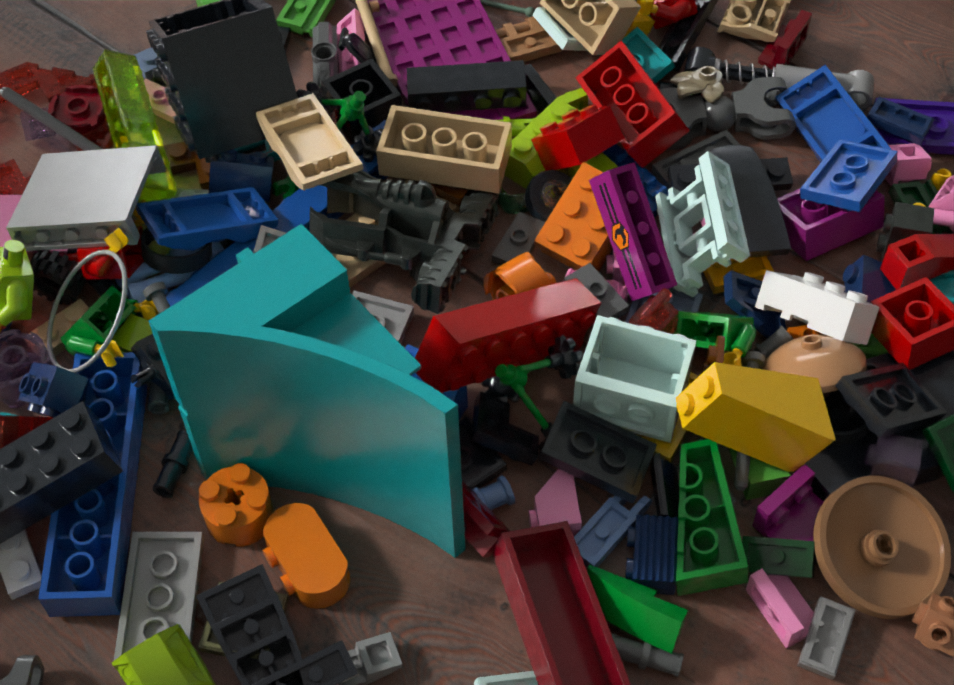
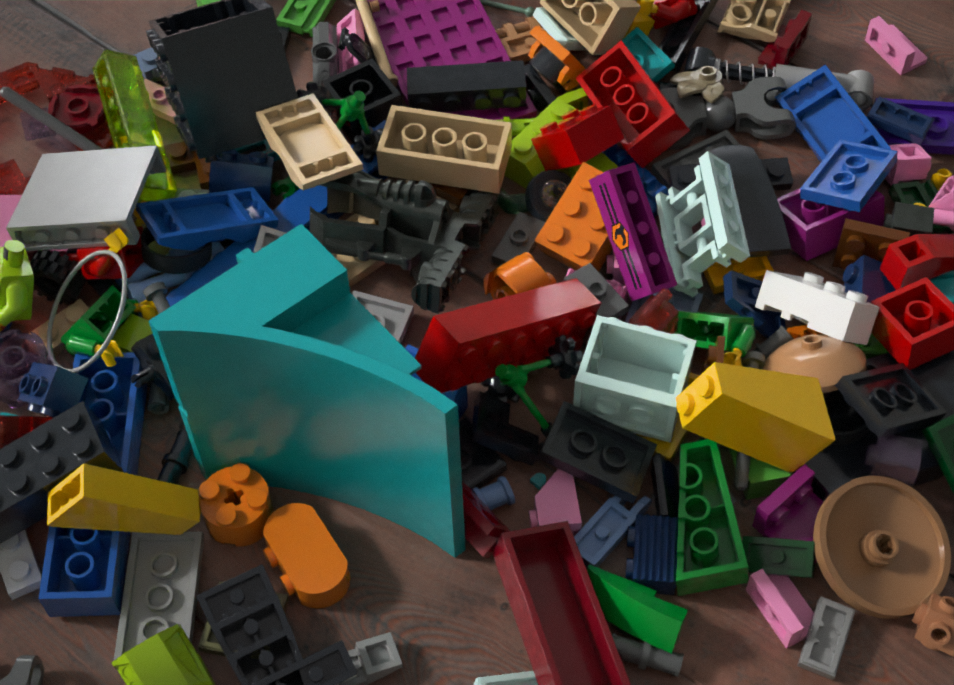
none -> yellow slope [47,464,201,535]
none -> orange piece [528,26,585,91]
none -> teal piece [530,473,546,490]
none -> reddish brown plate [832,218,910,270]
none -> bright pink panel [865,16,928,75]

